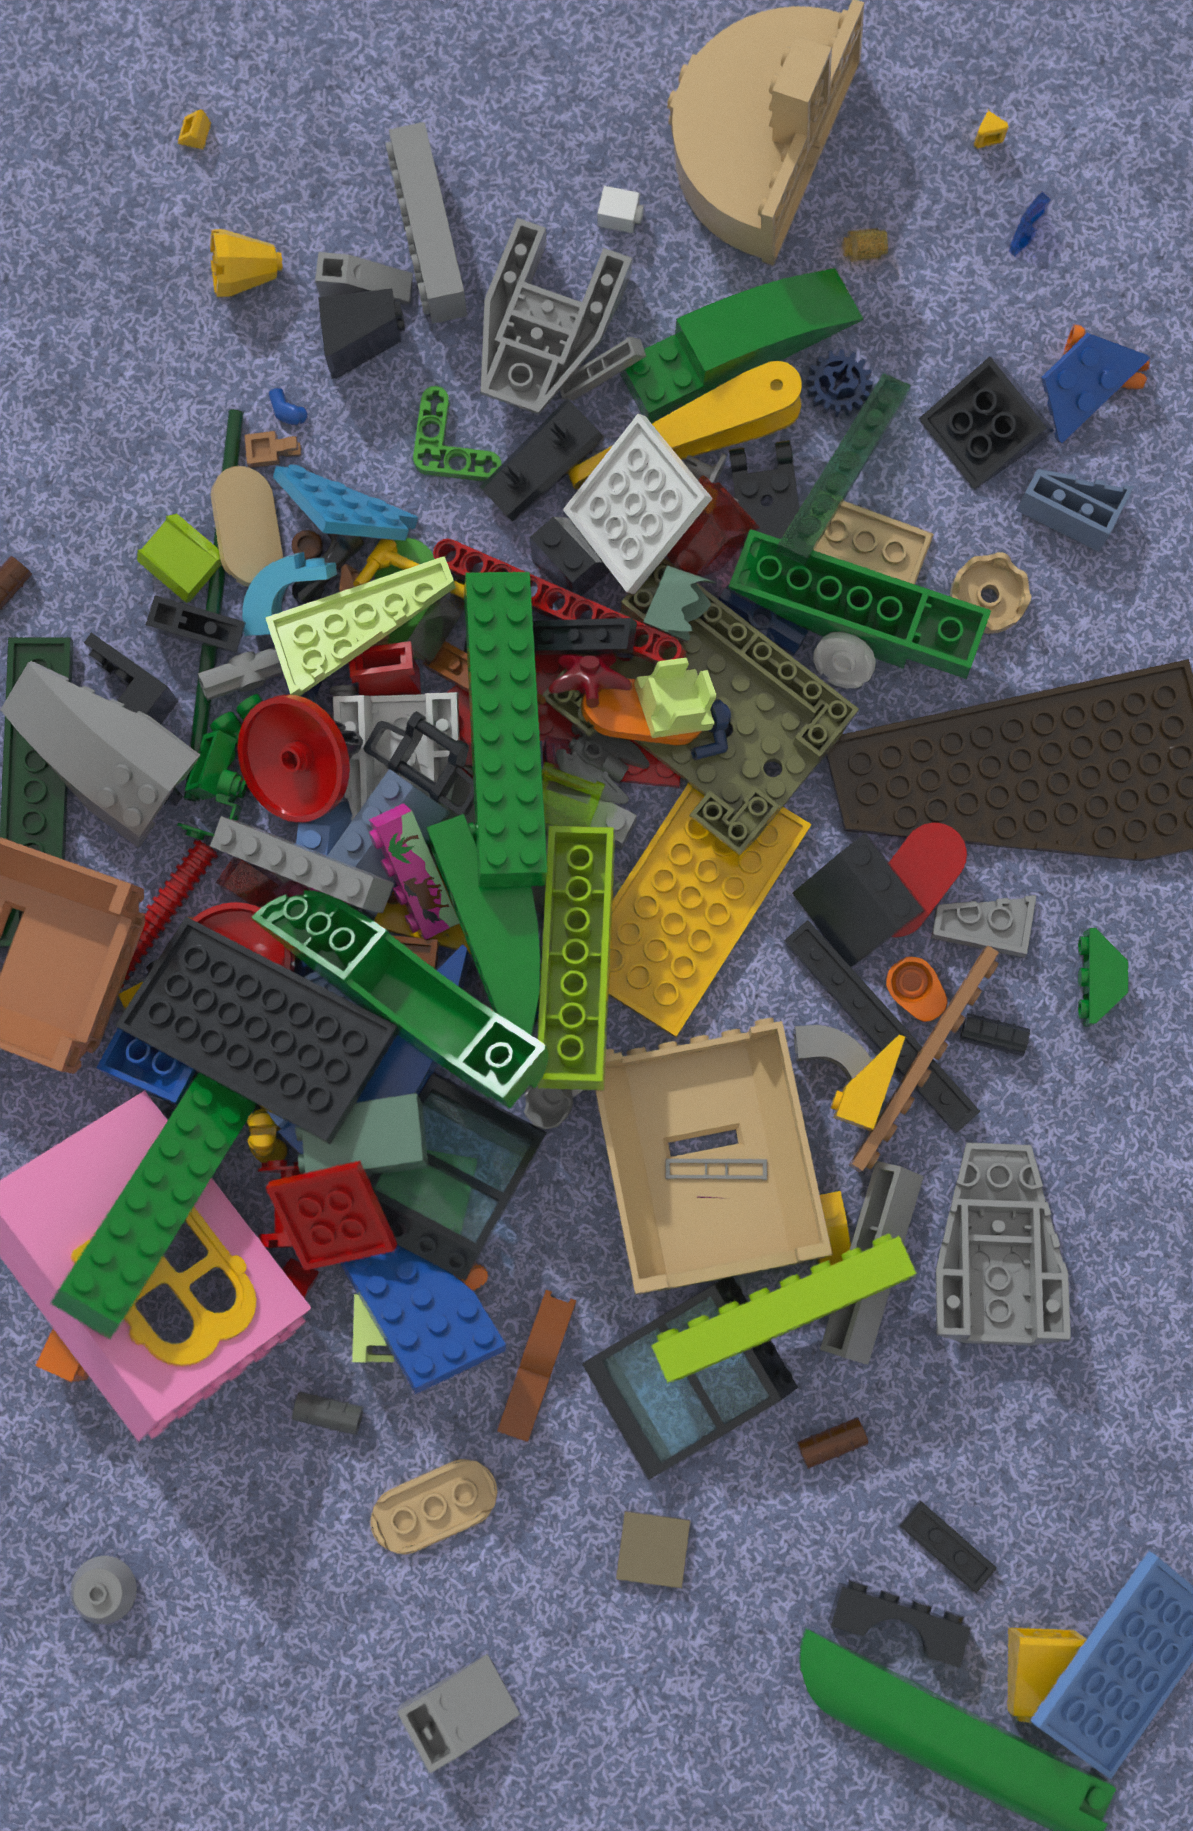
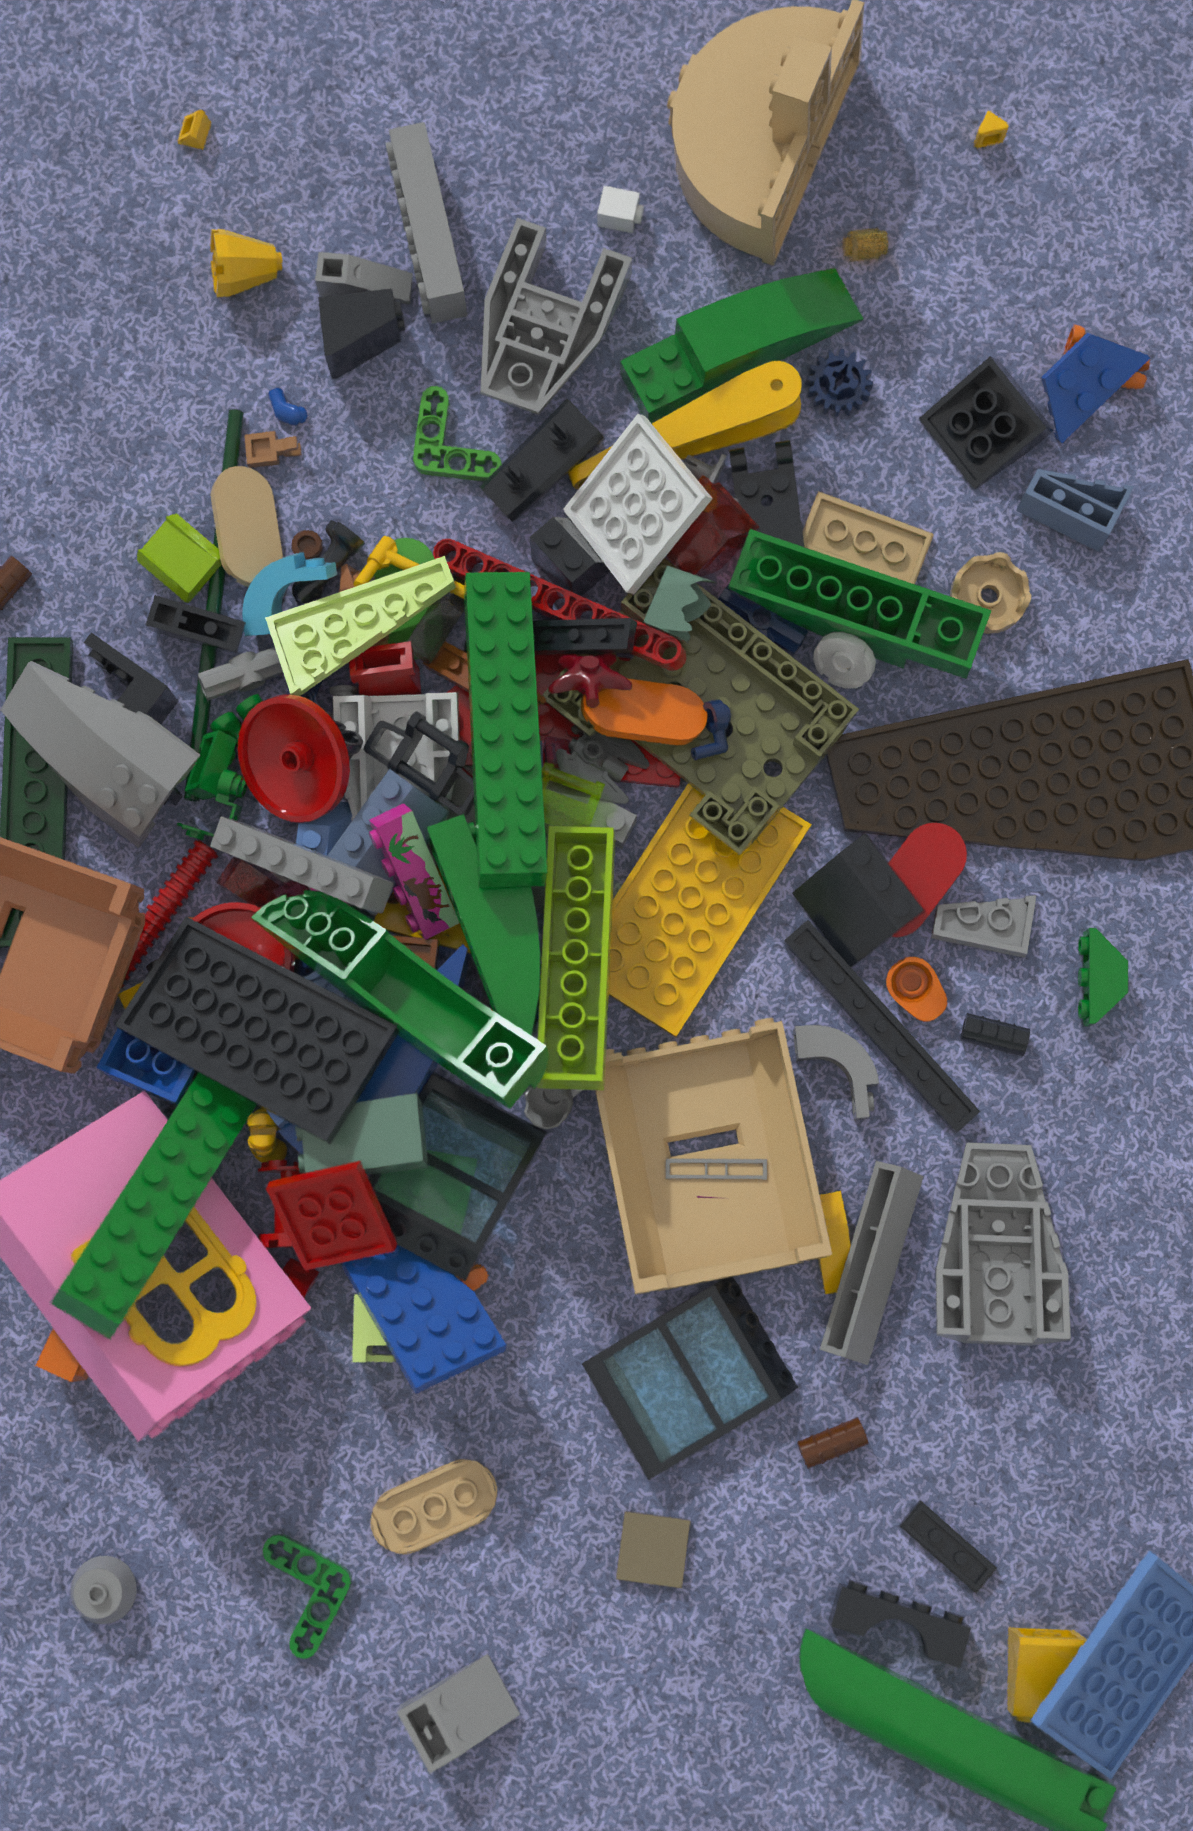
dark azure wing [273,464,418,541] -> none
dark grey axle [292,1392,364,1435] -> none
dark orange piece [497,1290,577,1442] -> none
light grey piece [560,337,646,401] -> none
yellowish green panel [634,658,716,738] -> none
lime brick [651,1233,917,1383] -> none
clear green plate [776,373,911,565] -> none
yellow slope [830,1035,905,1131] -> none
medium nougat plate [849,946,999,1173] -> none
clear blue slope [1009,192,1051,257] -> none
none -> green beam [263,1534,352,1659]

